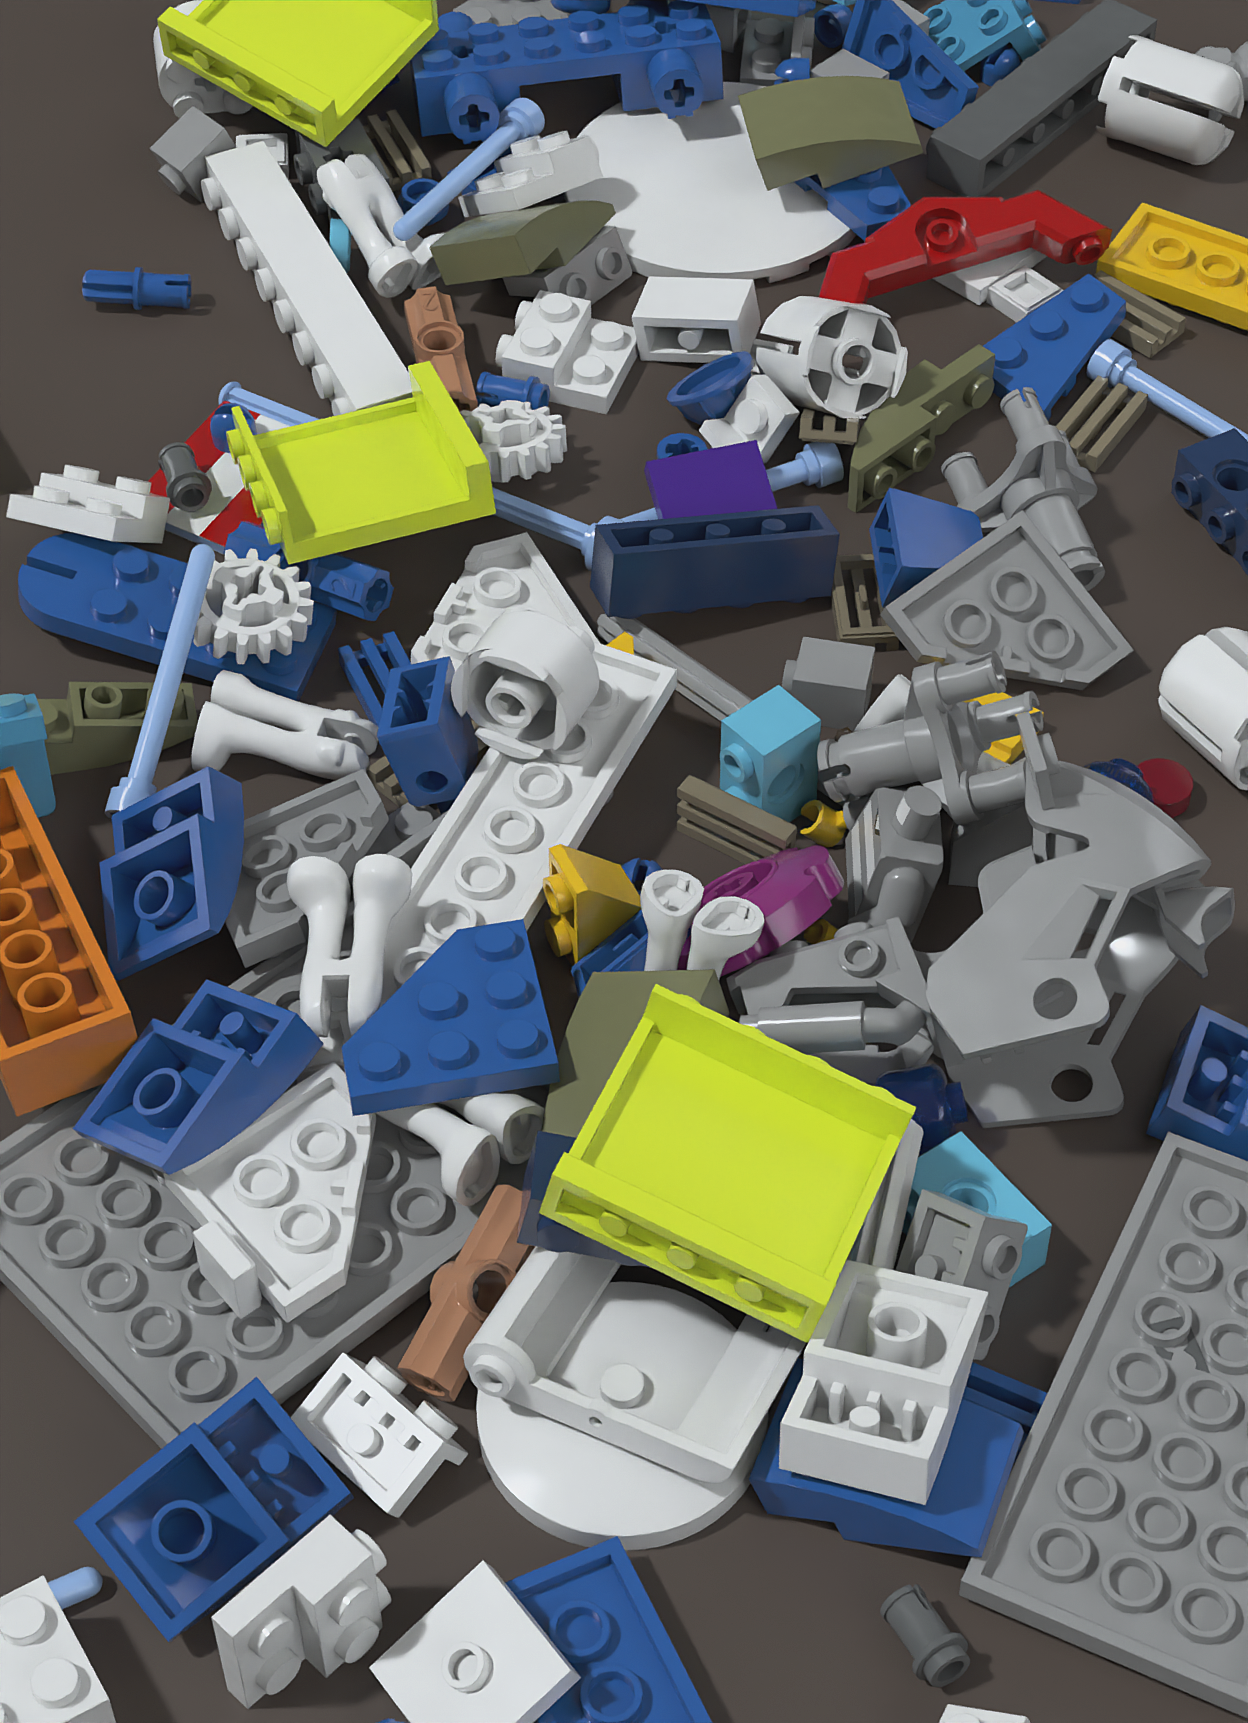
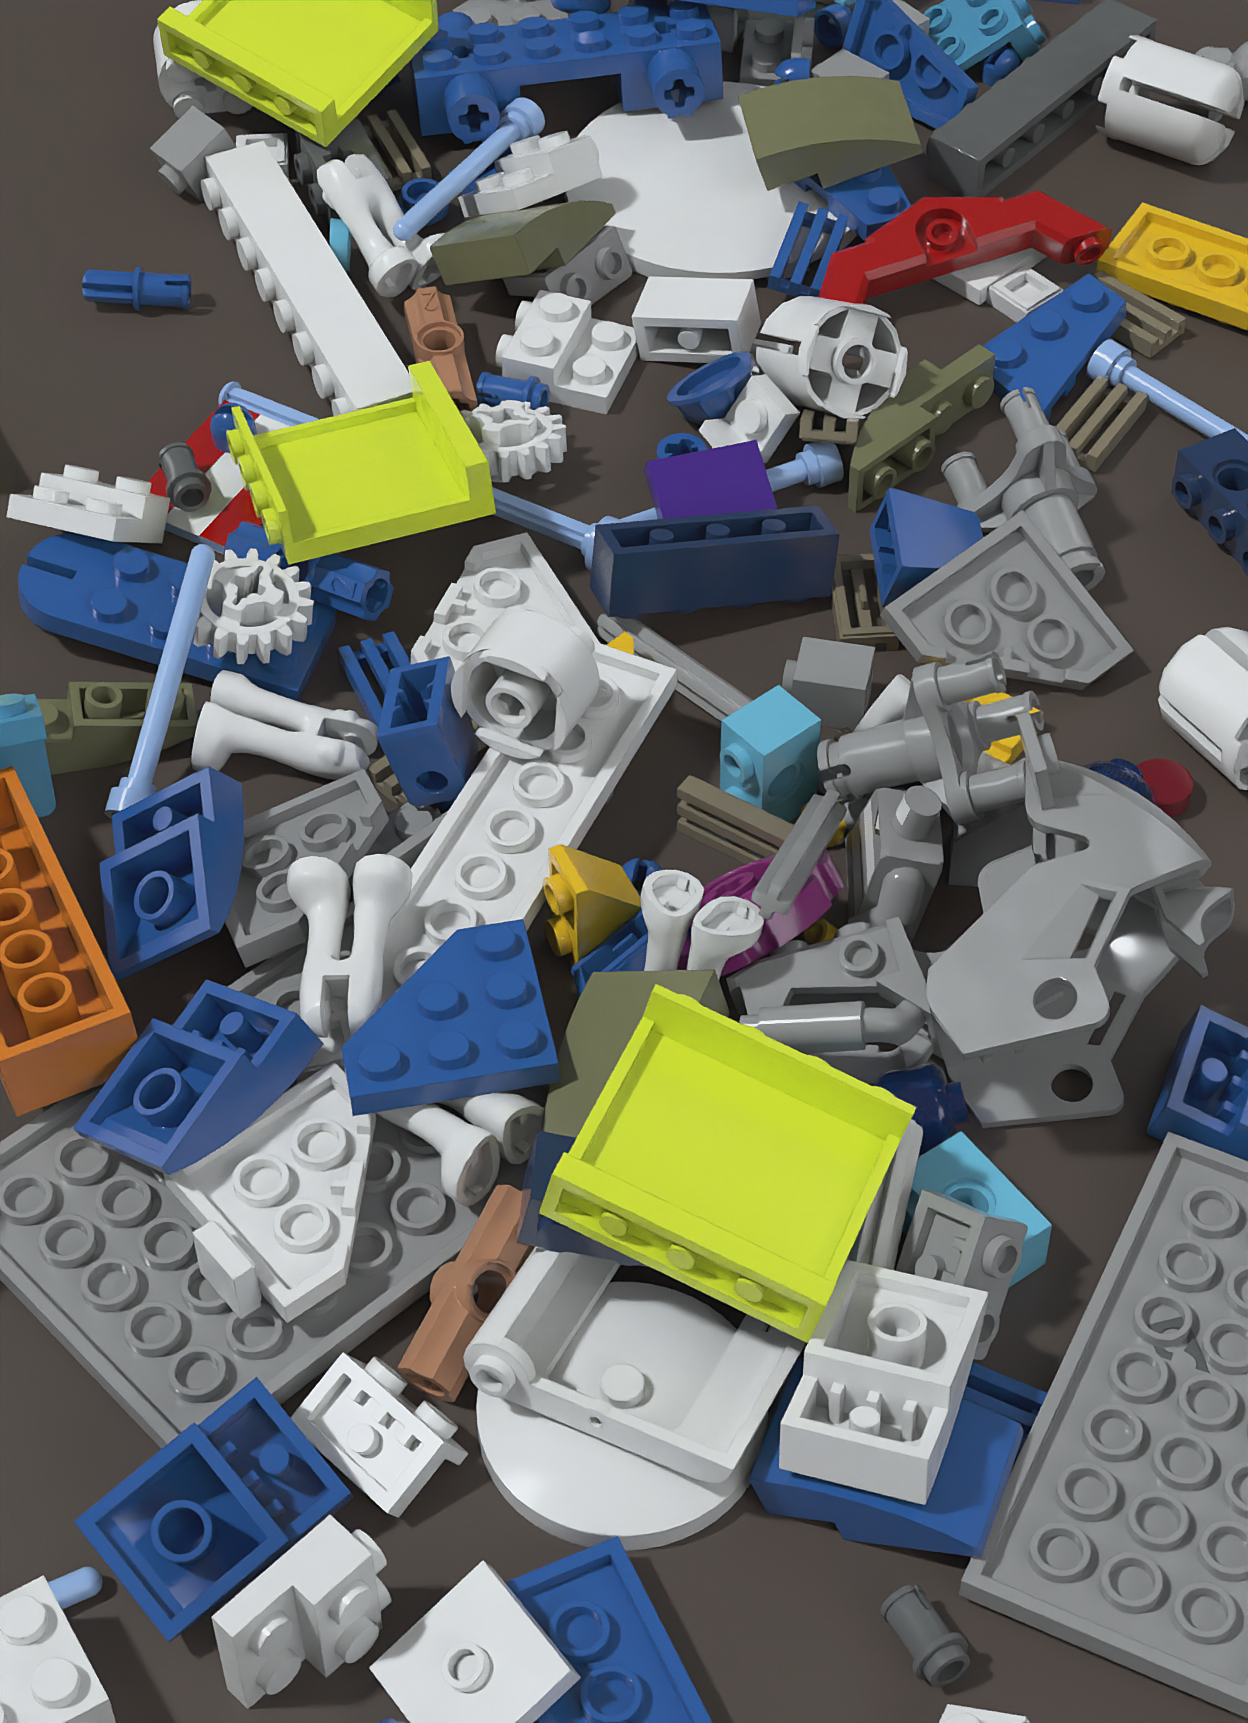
none -> light grey axle [751,789,847,920]
none -> blue tile [767,201,849,297]

